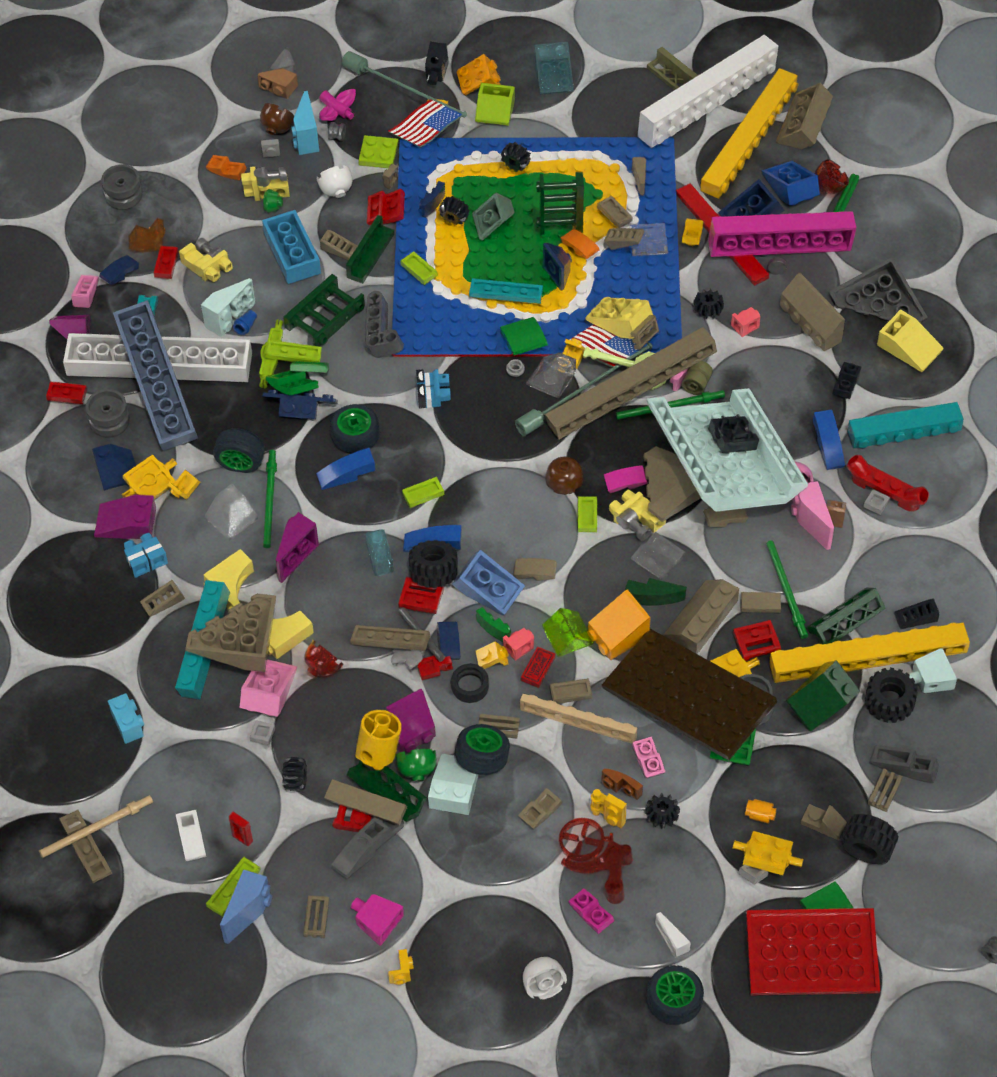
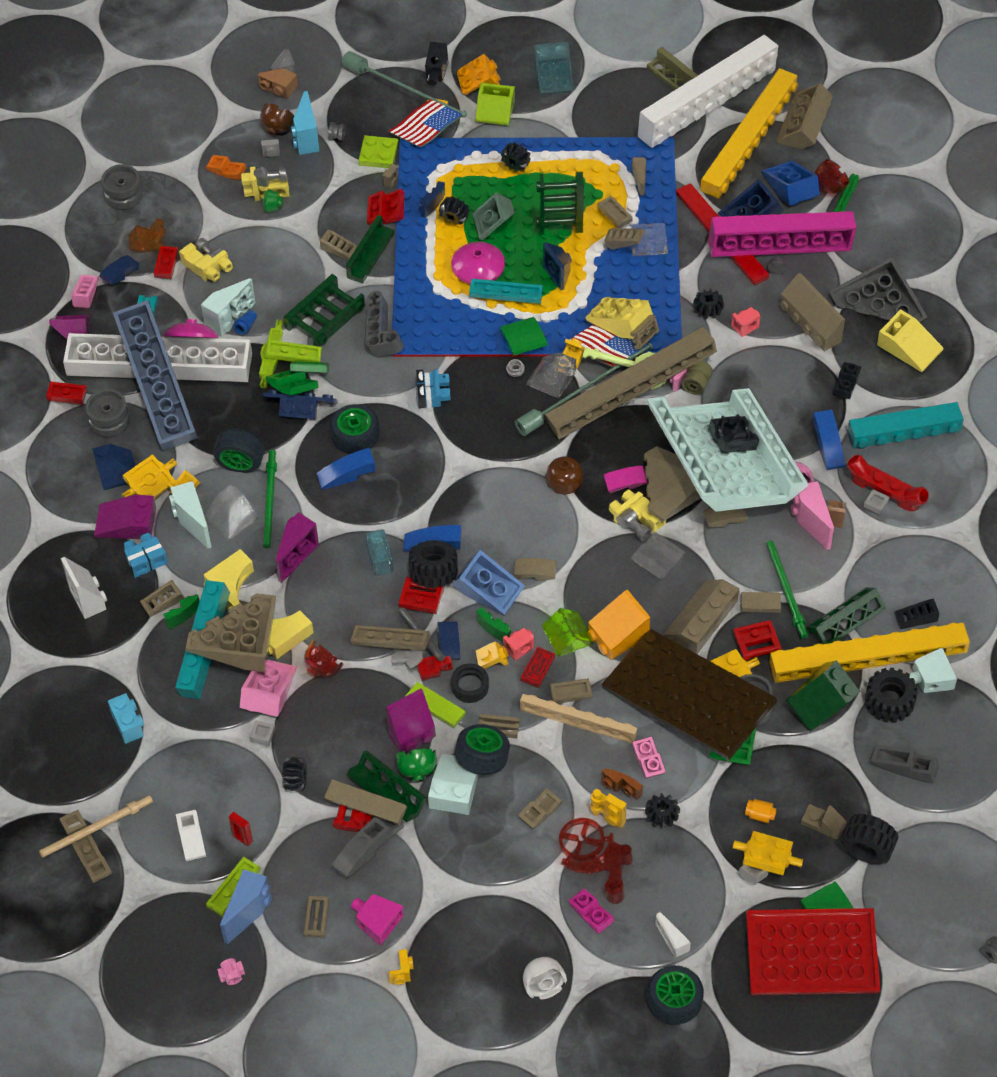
dark azure brick [262,210,321,284] -> none
white cylinder [317,165,352,198] -> none
dark pink plant [319,89,356,121] -> none
yellow cylinder [355,710,401,770] -> none
lime tile [400,251,438,285] -> none
lime tile [402,477,444,508] -> none
orange slope [561,229,600,259] -> none
lime tile [578,497,597,532] -> none
green bar [616,390,725,420] -> none
dark green slope [625,578,687,606] -> none
yellow bracket [682,218,703,246] -> none
dark tan tile [868,769,903,812] -> none
none -> white slope [61,557,107,619]
none -> dark pink dish [163,319,218,339]
none -> green slope [163,594,200,630]
none -> light aqua slope [169,481,211,548]
none -> bright pink gear [217,958,245,985]
none -> lime tile [405,682,466,728]
none -> dark pink dish [451,242,505,284]

